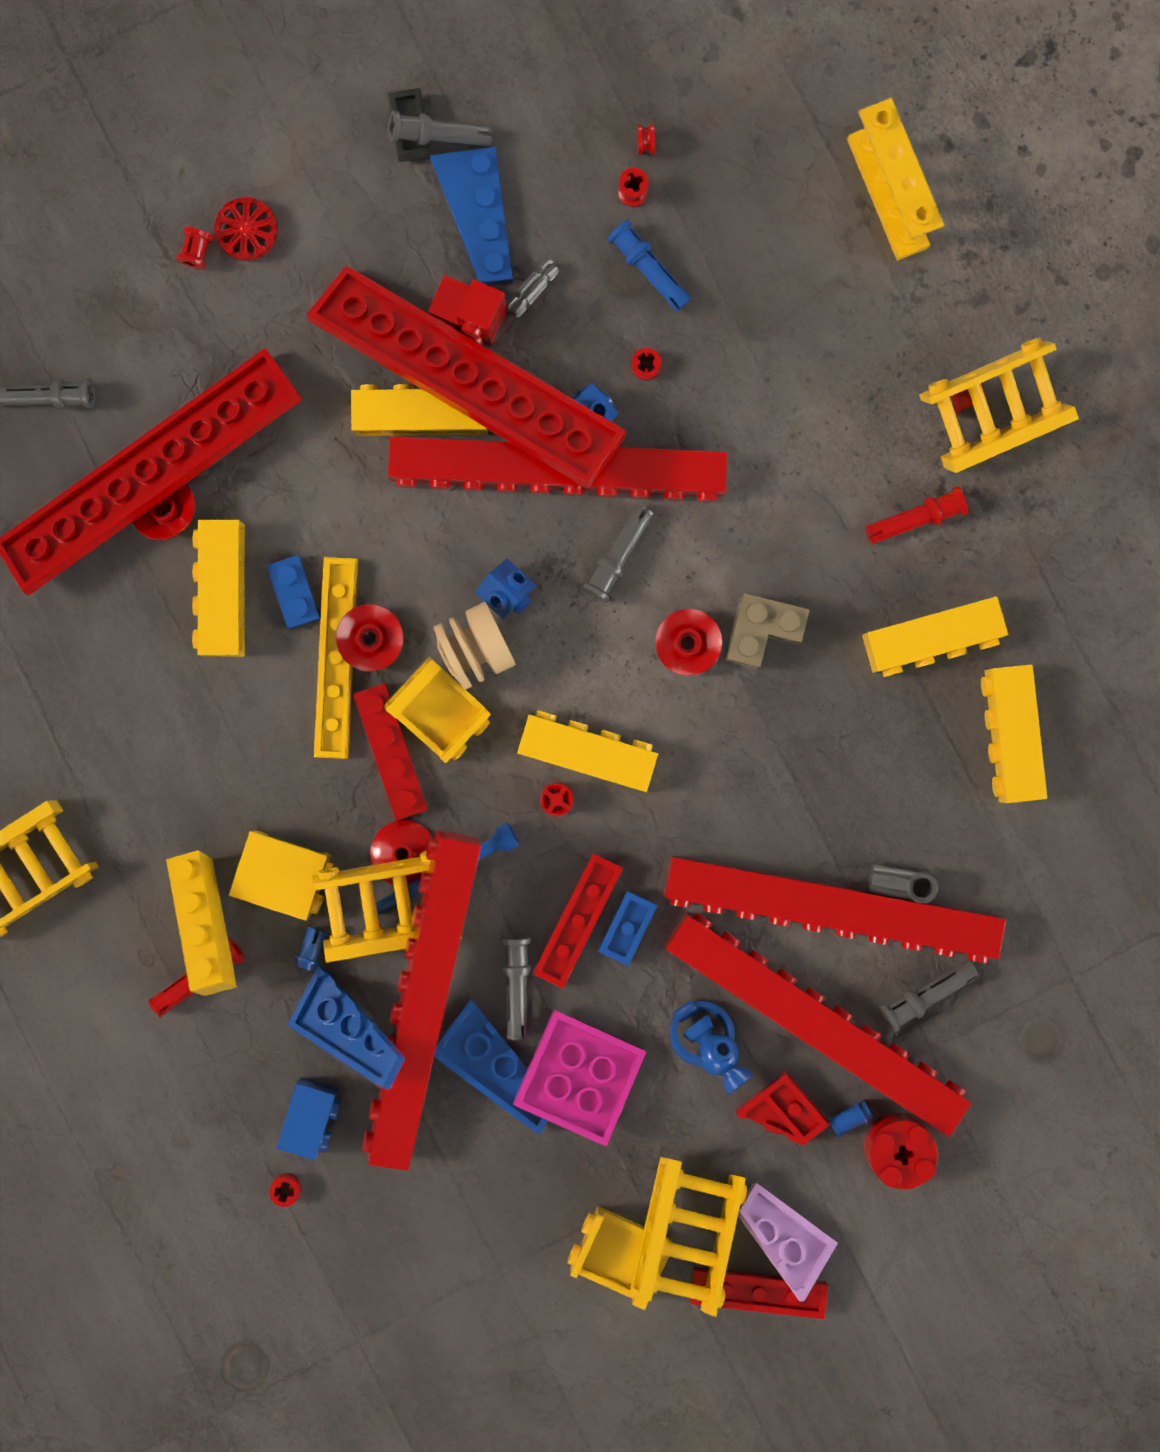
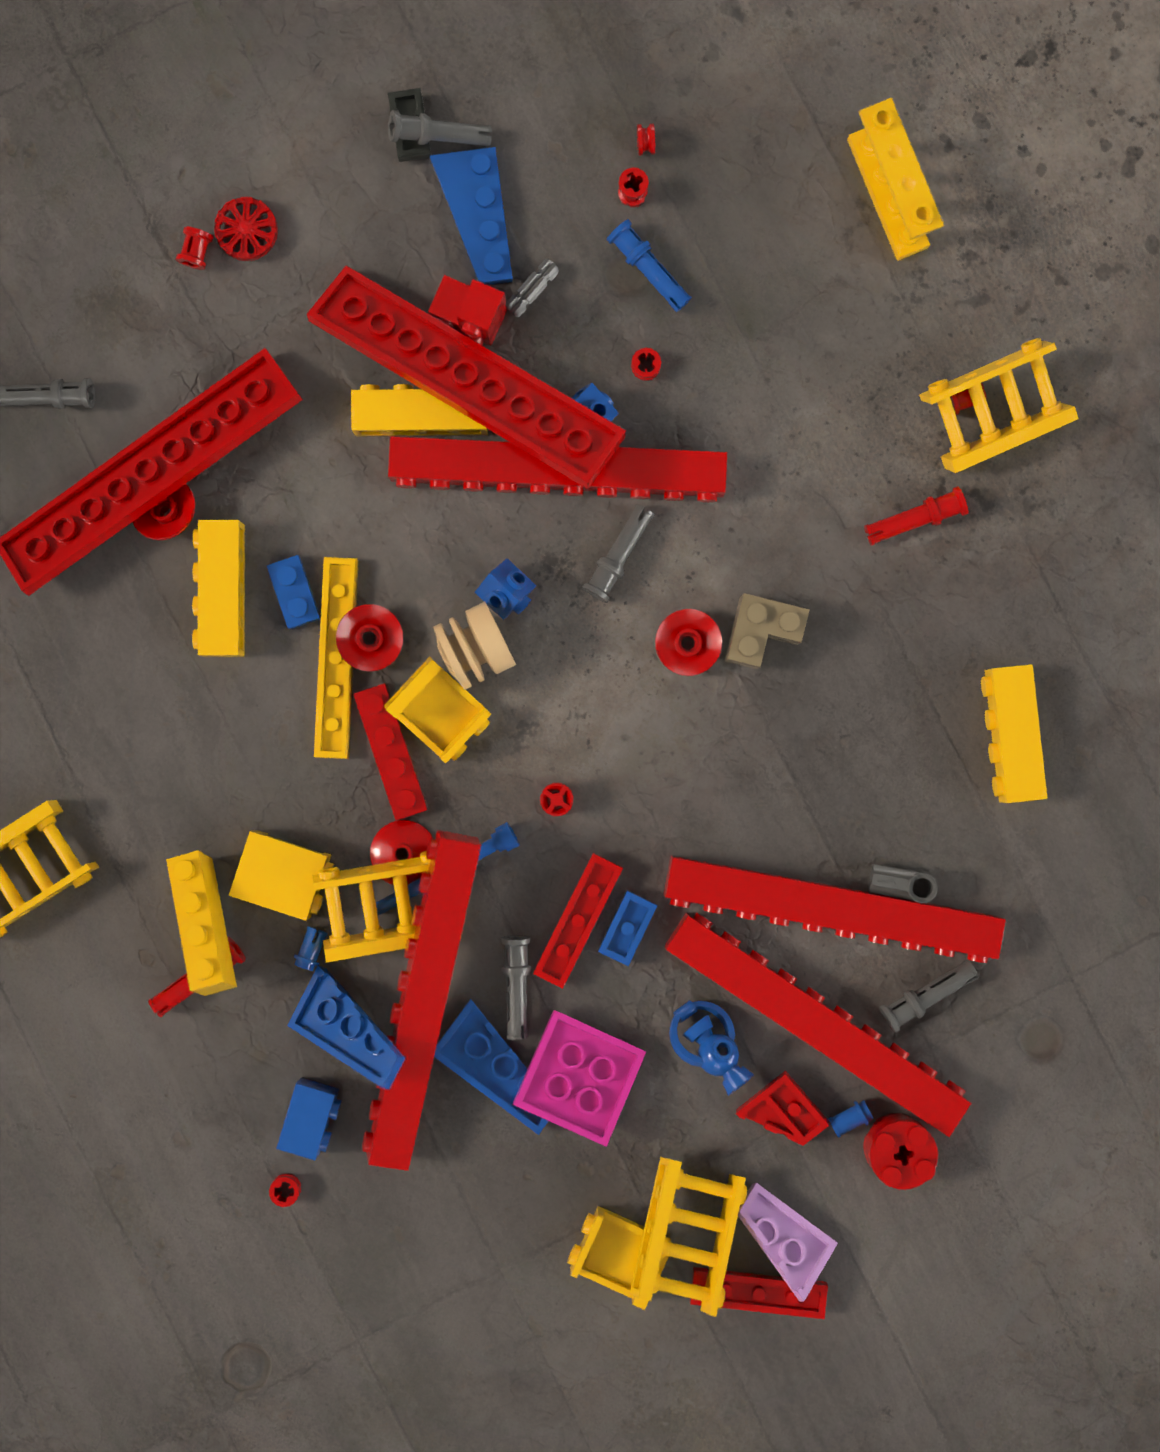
yellow brick [517,710,658,792] -> none
yellow brick [862,596,1008,677] -> none

